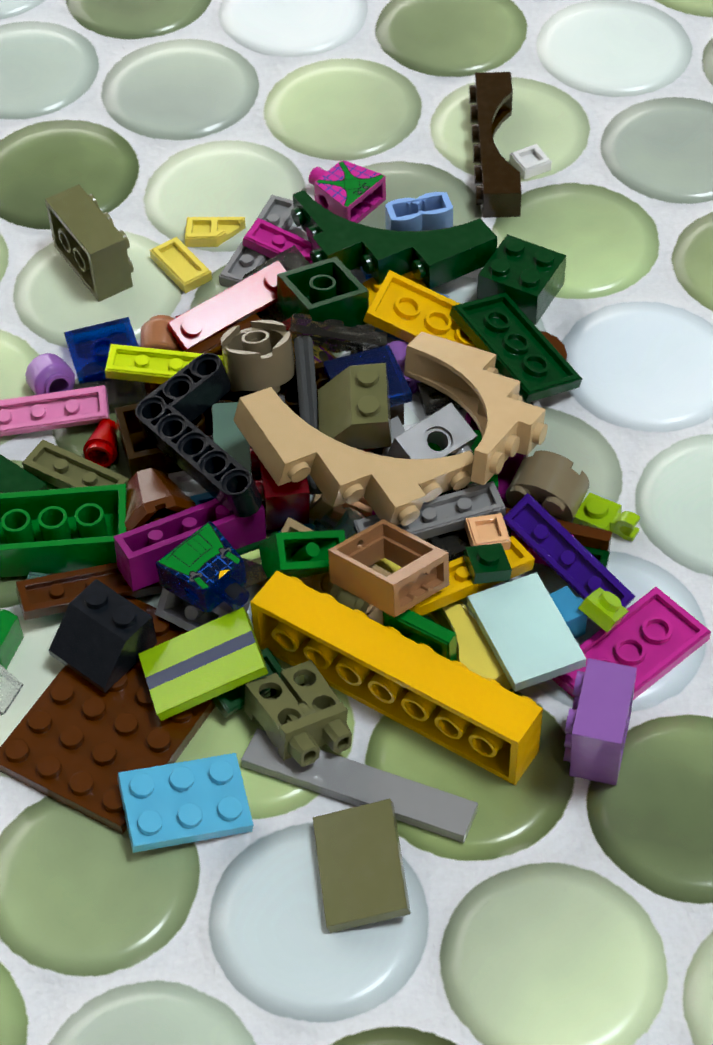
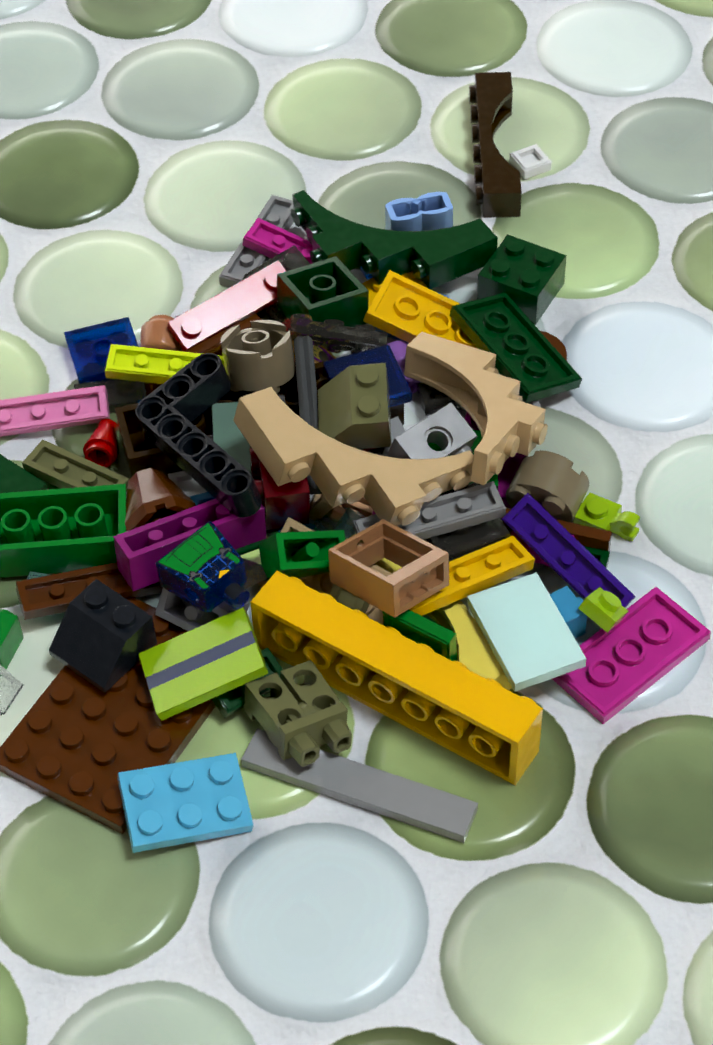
medium lavender head [25,353,75,395] -> none
olive brick [45,184,134,302] -> none
light yellow tile [150,237,212,294] -> none
light yellow tile [185,217,246,247] -> none
dark pink torso [308,161,386,223] -> none
olive tile [313,799,411,933] -> none
dark green plate [463,543,512,584] -> none
light nougat tile [464,513,511,551] -> none
medium lavender brick [564,658,637,786] -> none

